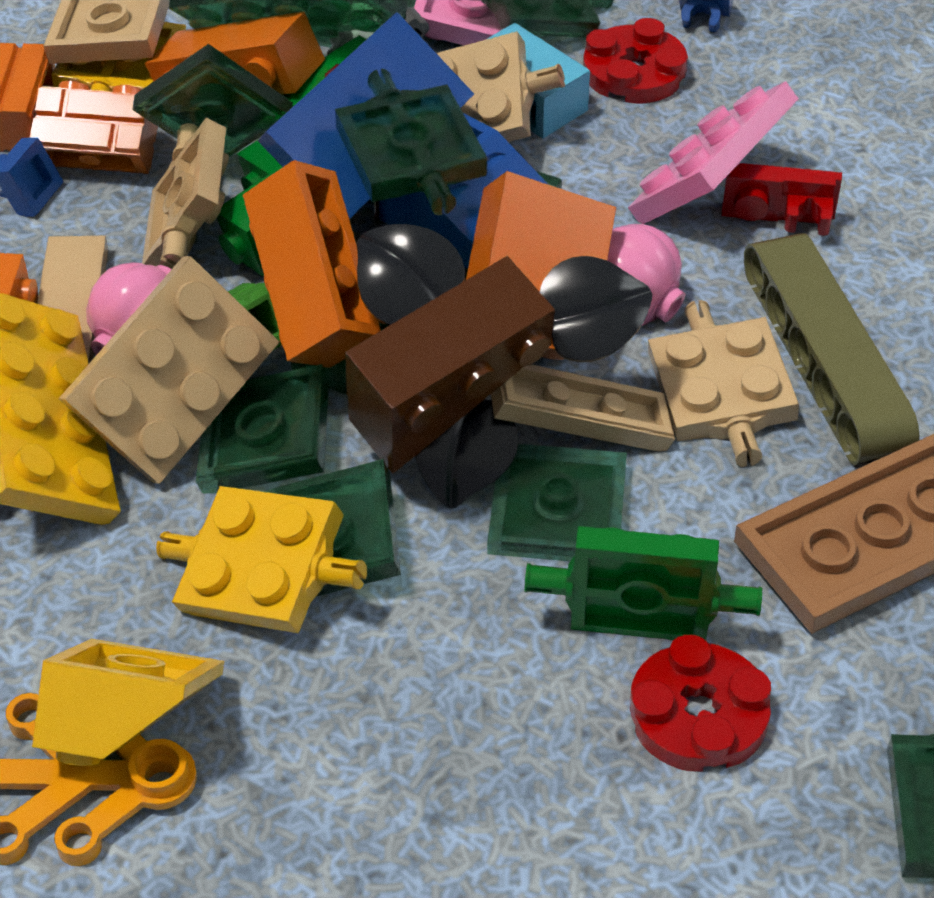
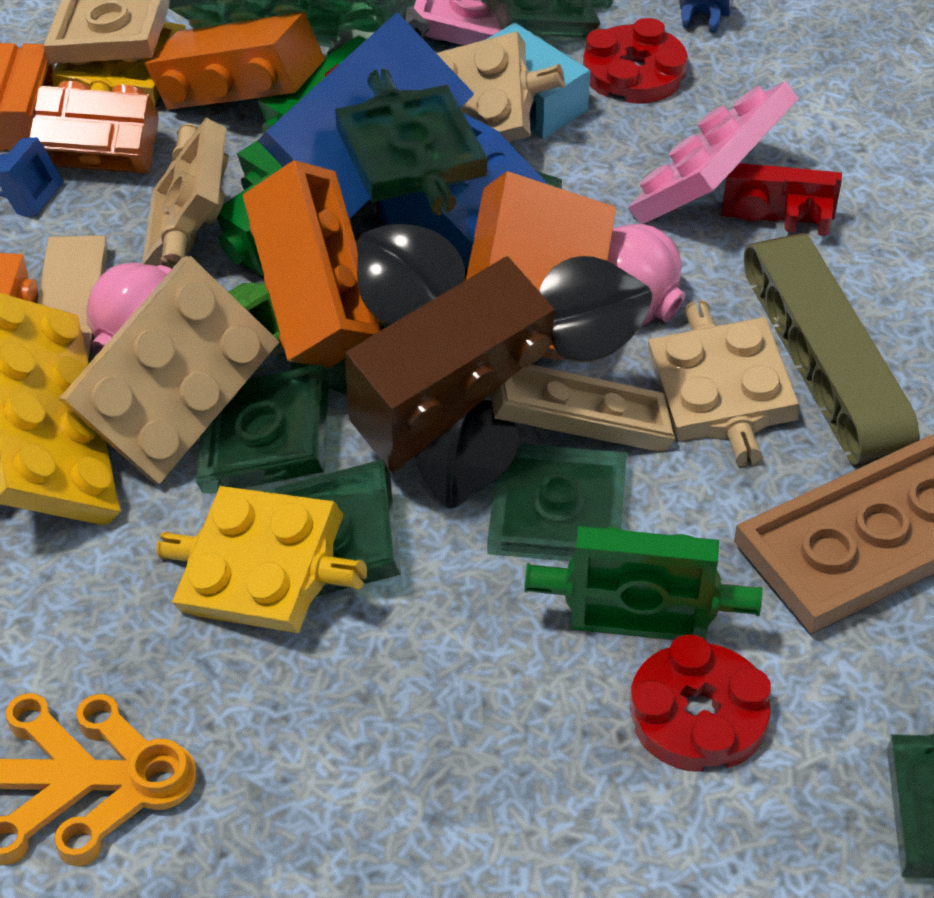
yellow slope [32,638,225,766] -> none
clear green plate [132,44,293,157] -> none

